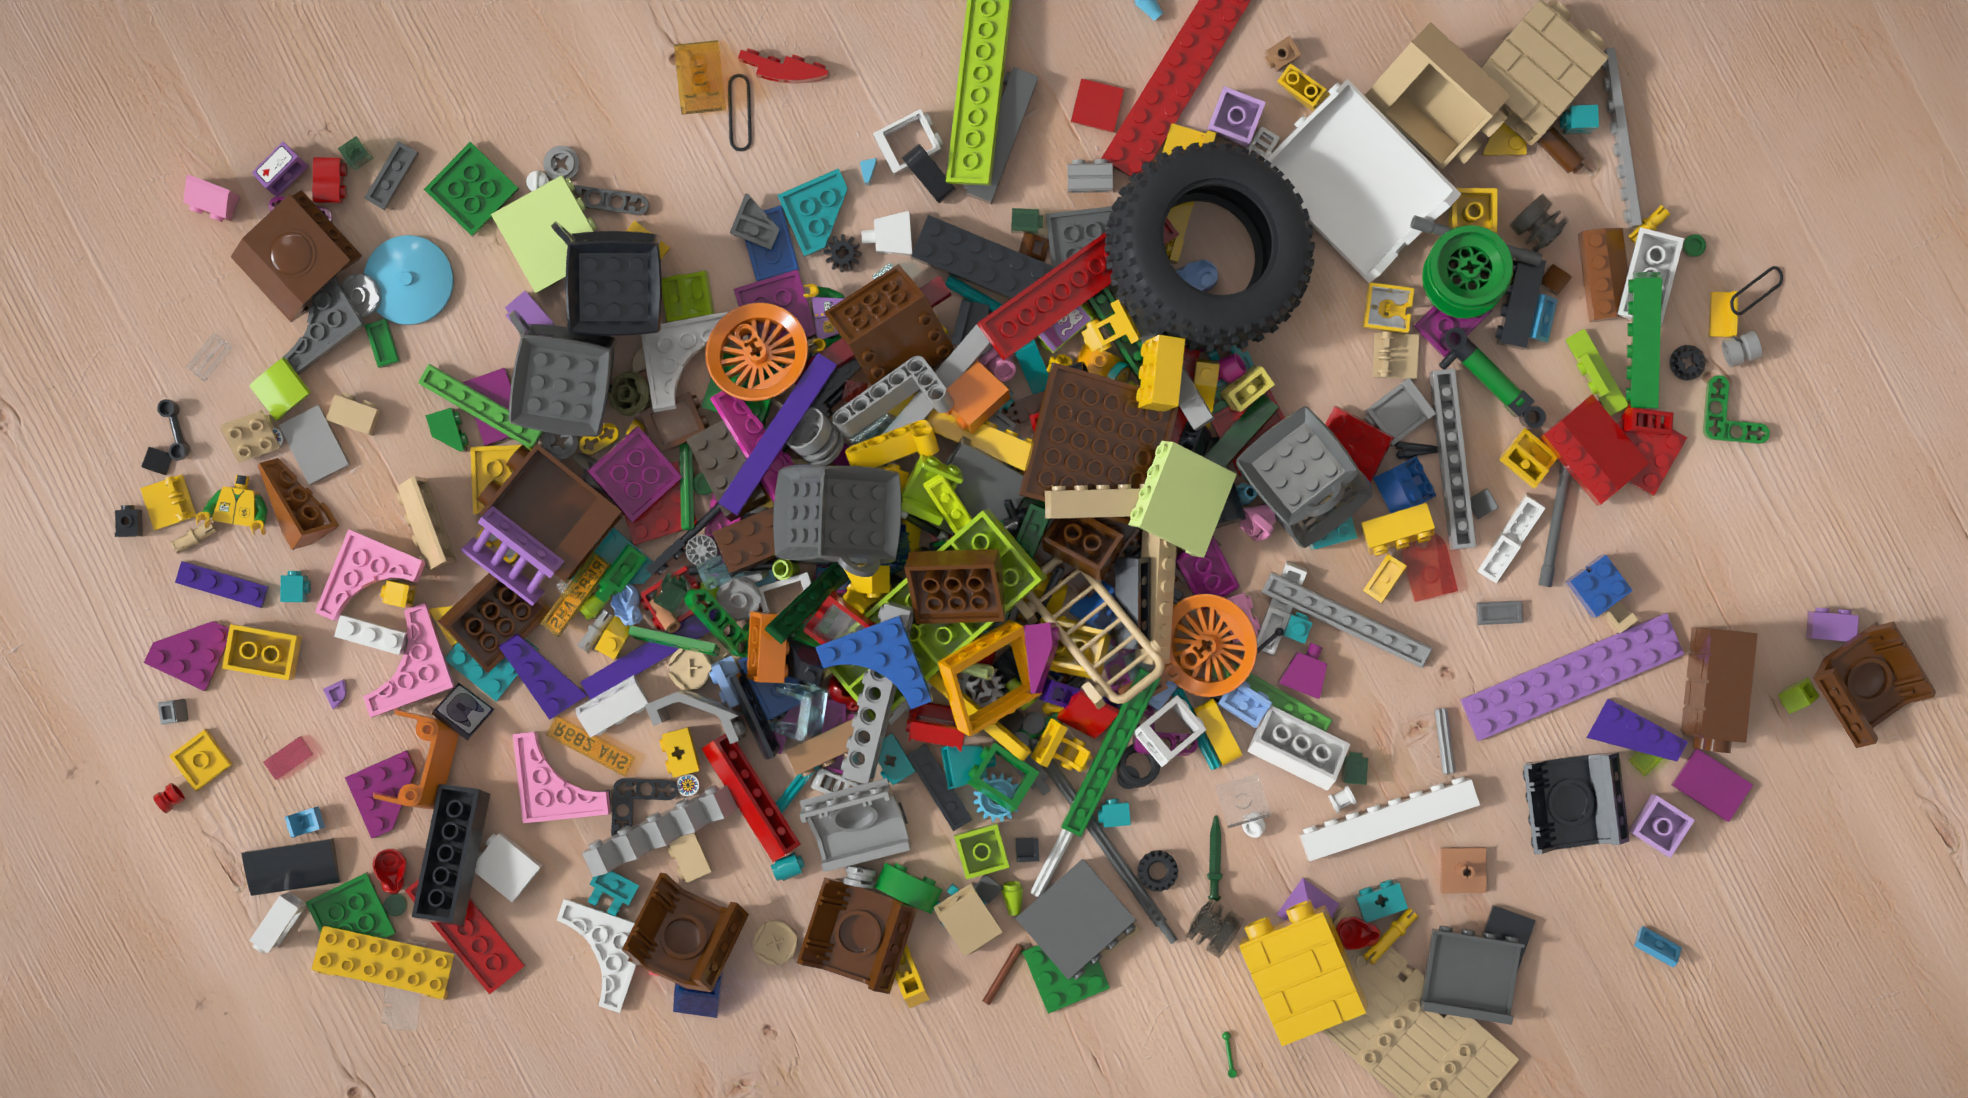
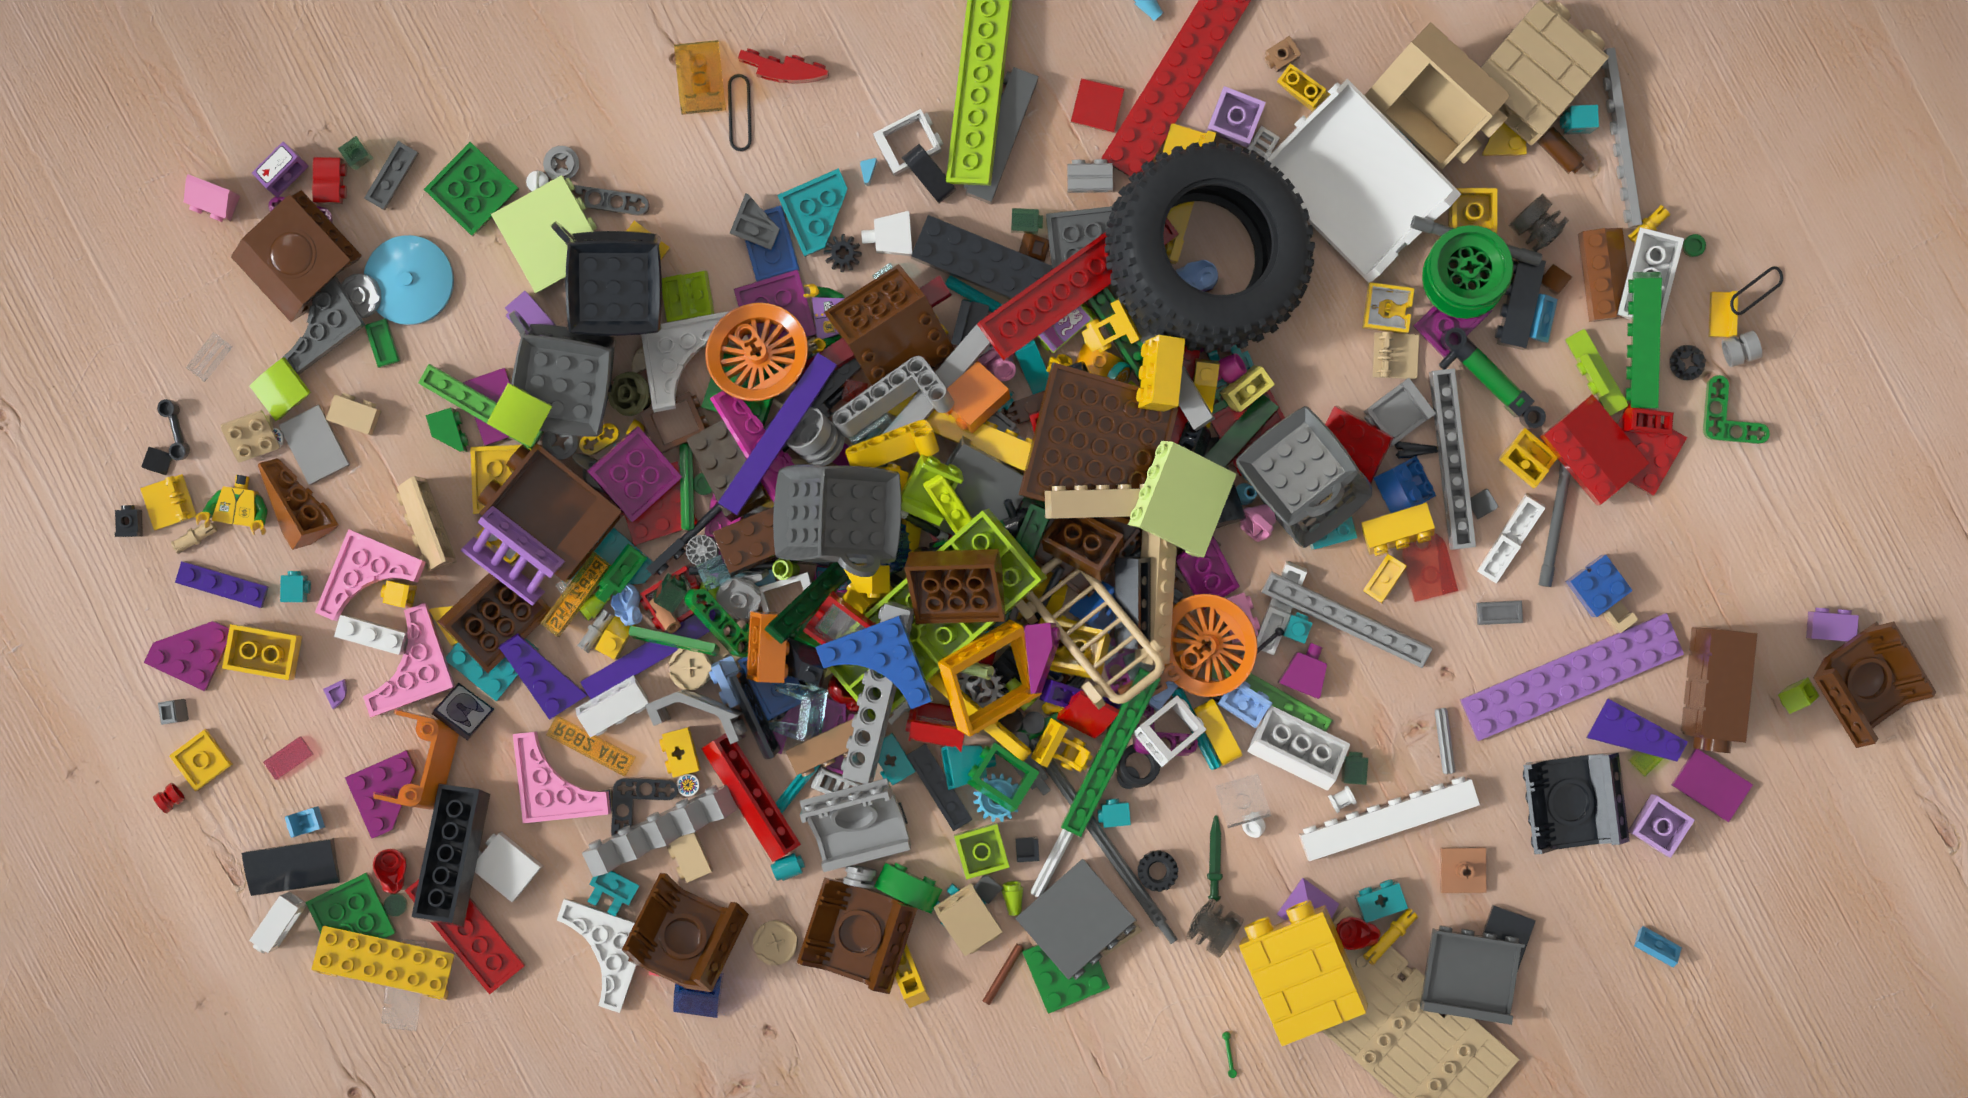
none -> lime slope [487,383,552,447]

